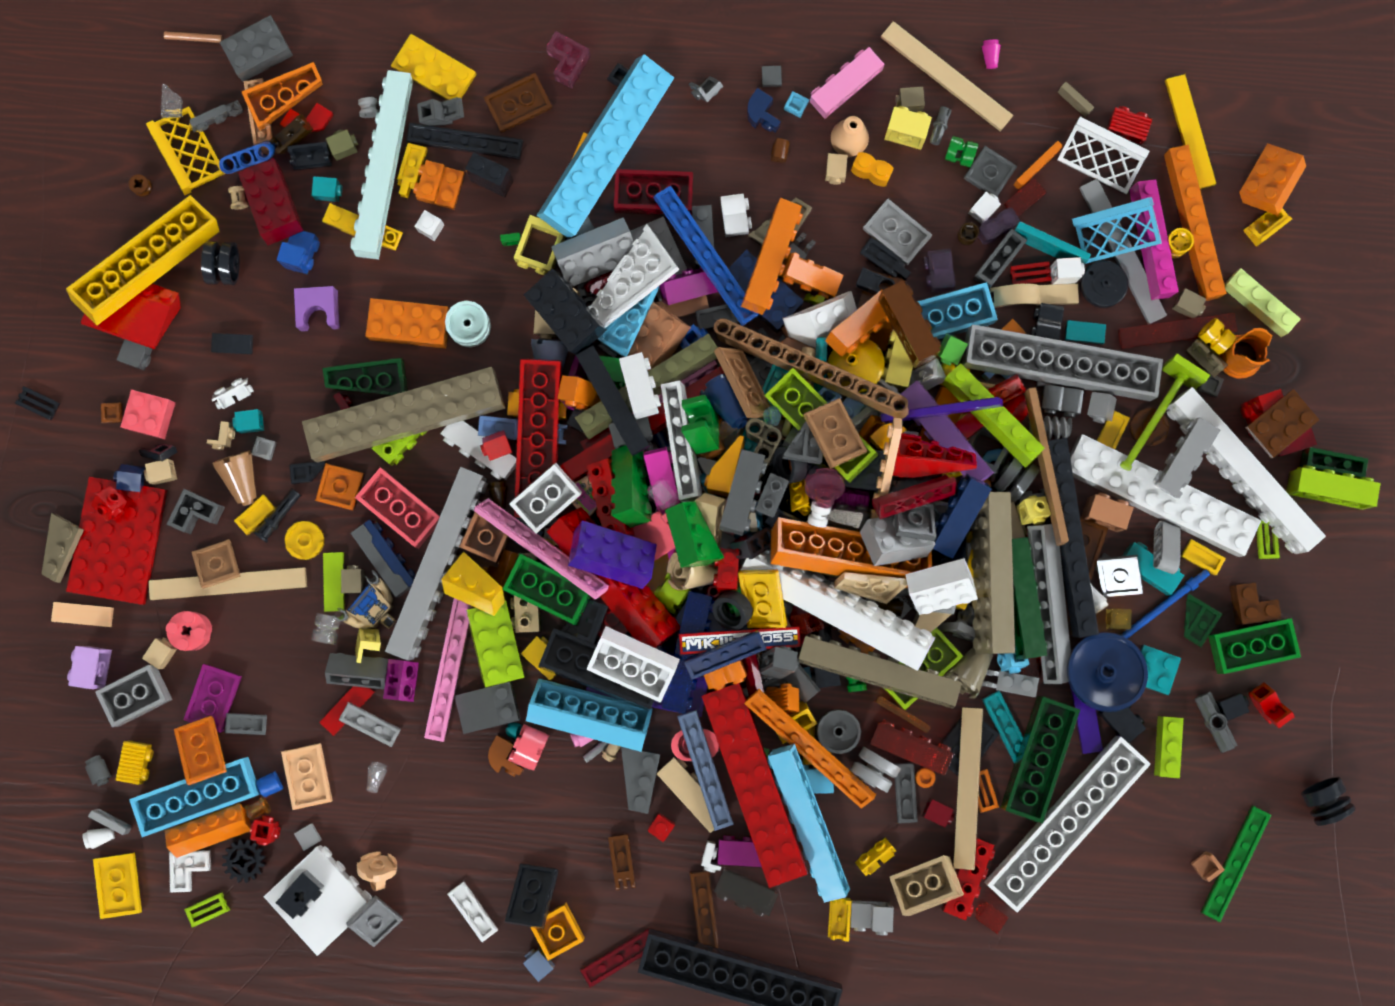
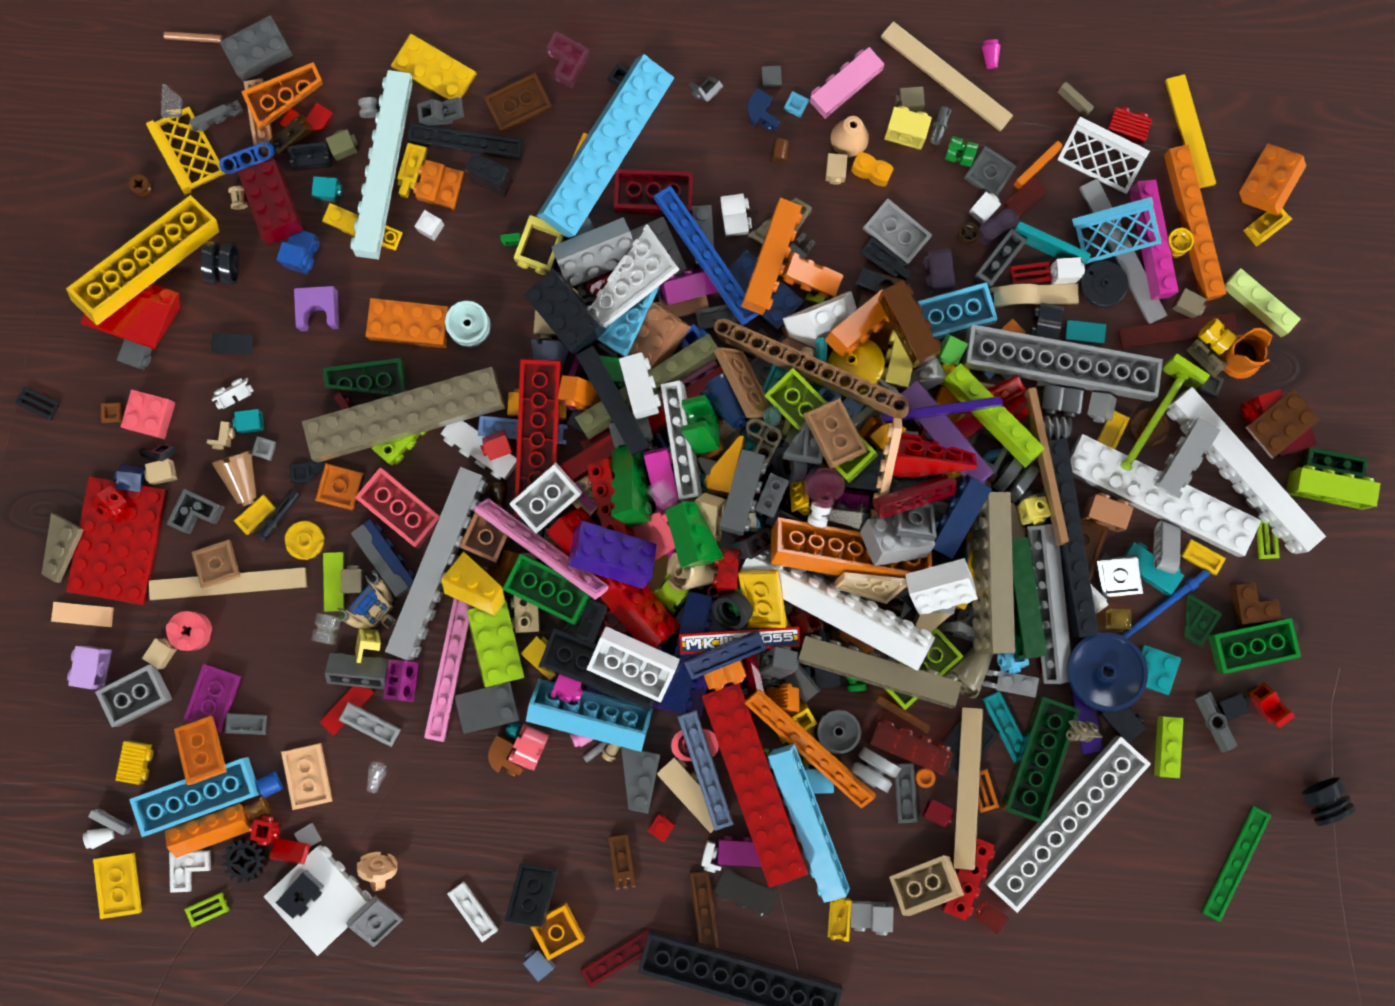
dark grey brick [85,755,111,786] -> none
yellow hinge [855,837,896,876] -> none
nougat panel [1191,851,1225,882] -> none
none -> red tile [269,839,311,865]
none -> dark pink brick [551,674,583,702]
none -> dark tan hinge [1066,721,1103,742]

